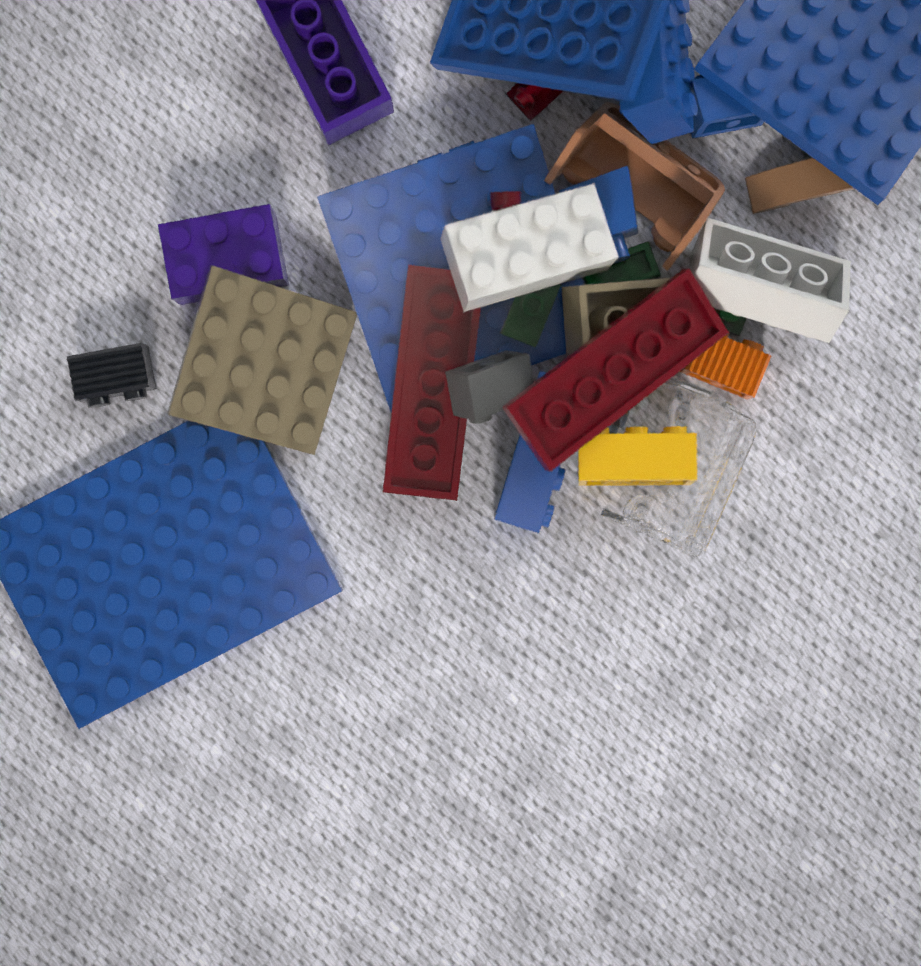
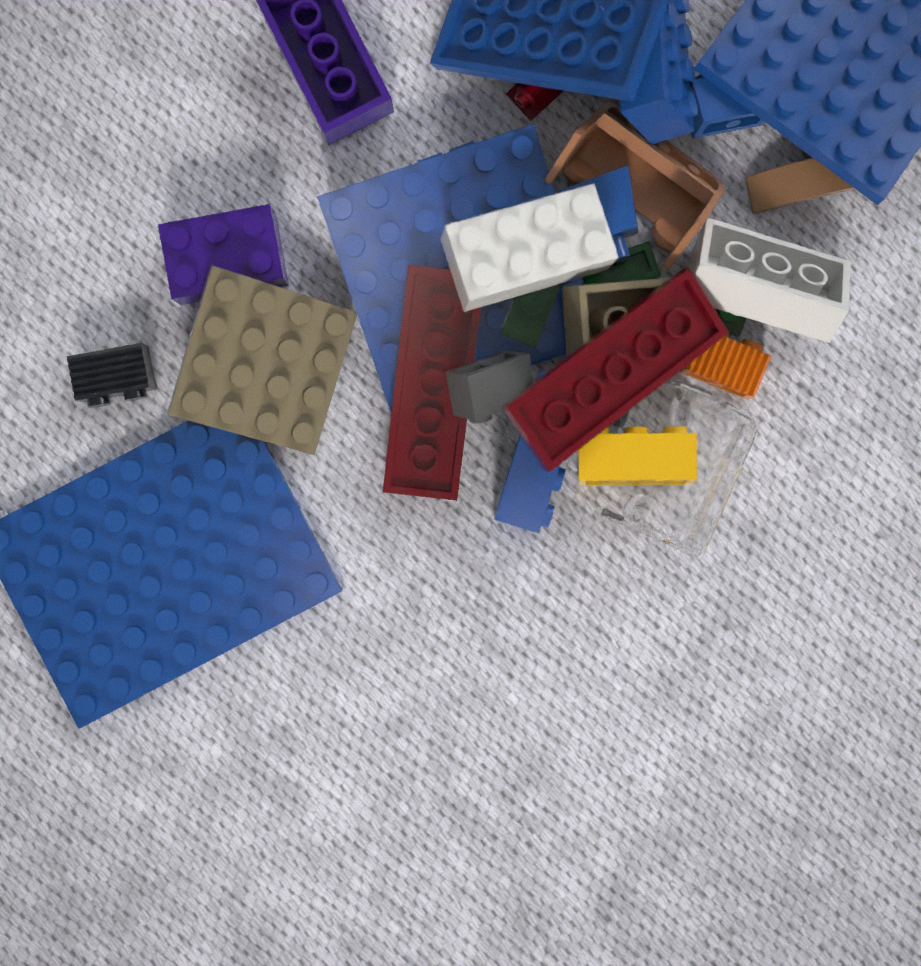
dark red hinge [490,191,521,212] -> none

